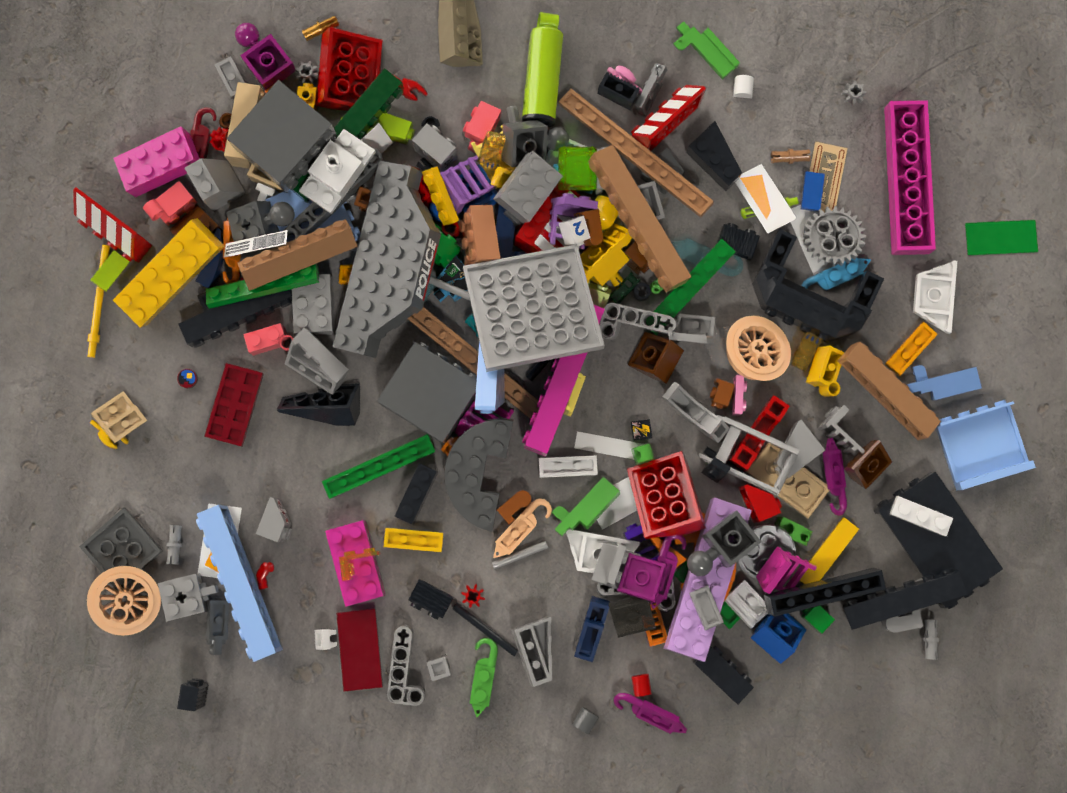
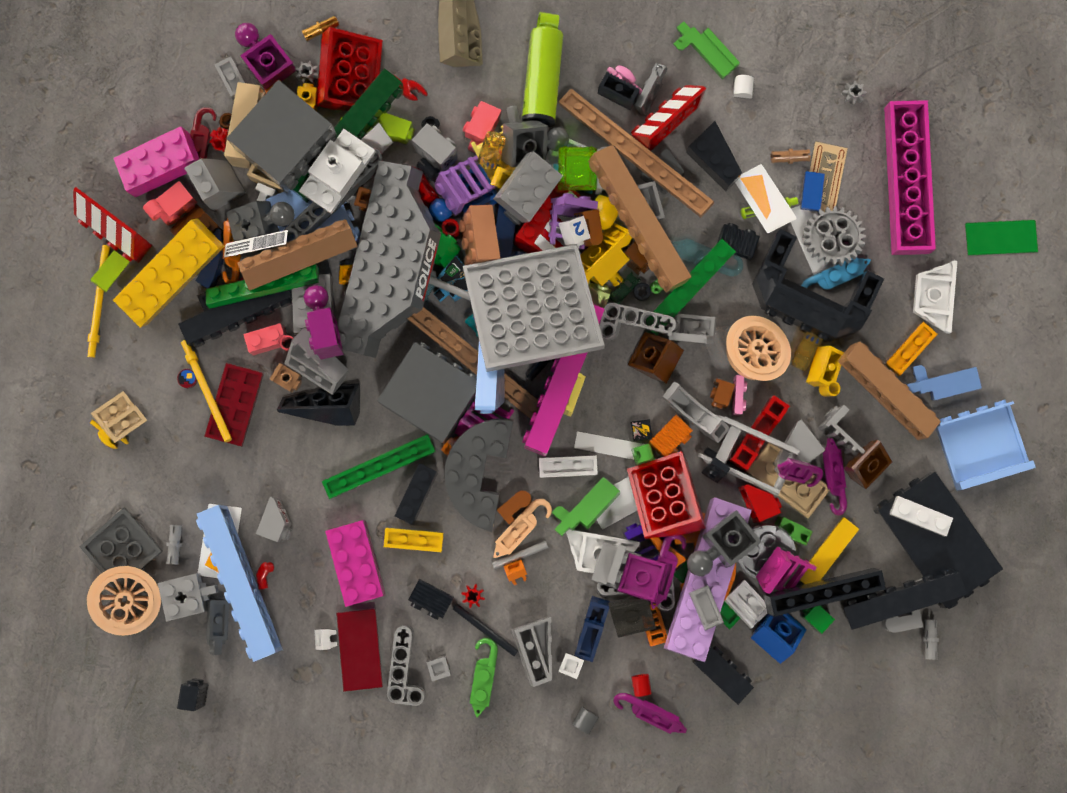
bracket [339,548,381,581] -> none
yellow plate [422,166,459,226] -> none
none -> yellow bar [181,340,232,442]
none -> medium nougat brick [270,363,302,393]
none -> magenta brick [304,285,344,360]
none -> orange tile [503,559,527,585]
none -> white tile [559,653,584,679]
none -> orange brick [648,414,693,457]
none -> magenta plate [777,458,823,487]

